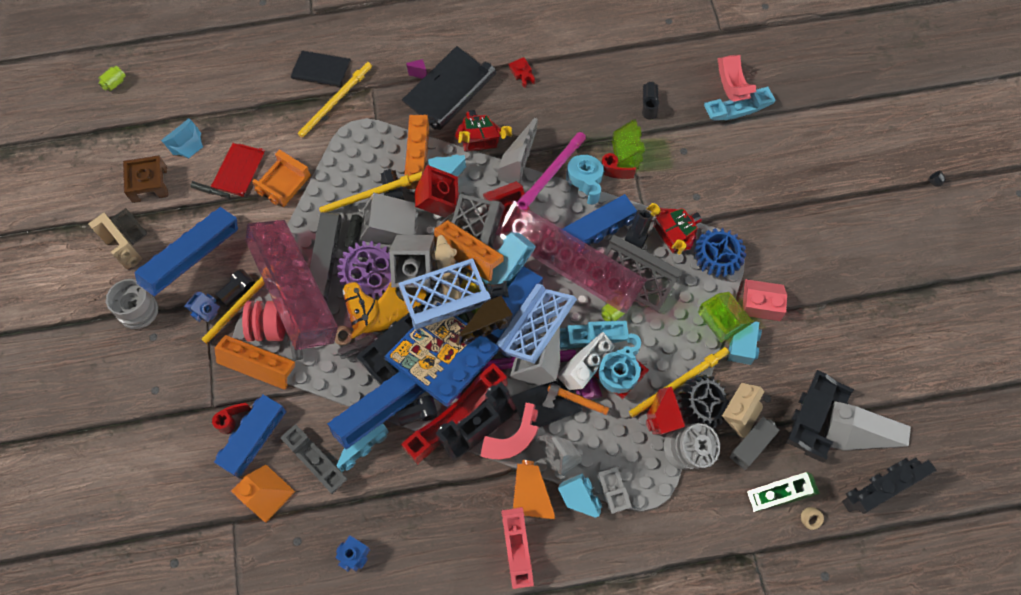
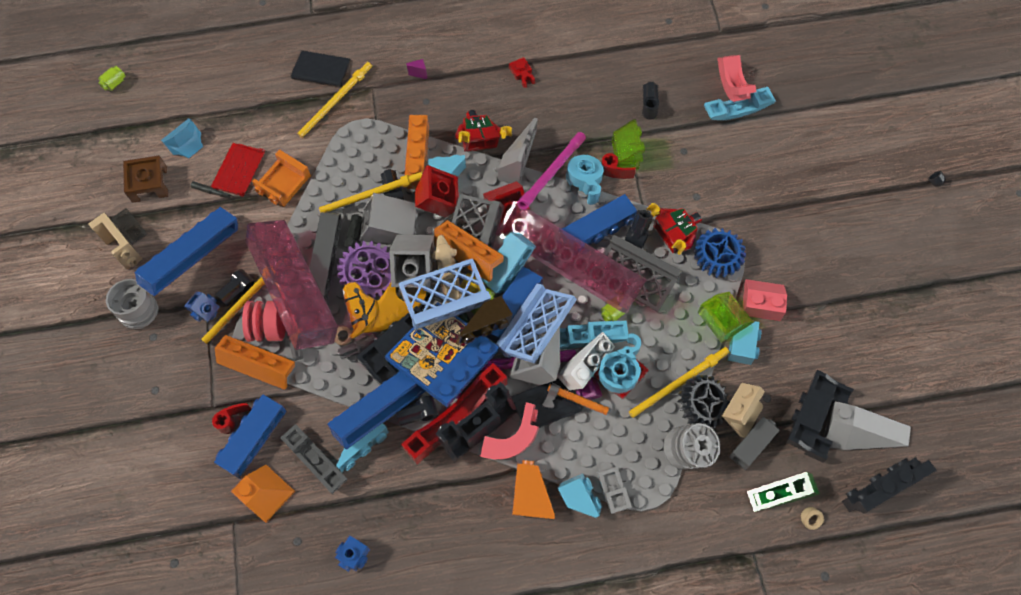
black door [402,46,496,130] -> none
black bush [487,281,509,300] -> none
coral arch [501,507,534,589] -> none
light grey wedge [538,435,583,475] -> none
red slope [646,386,685,434] -> none

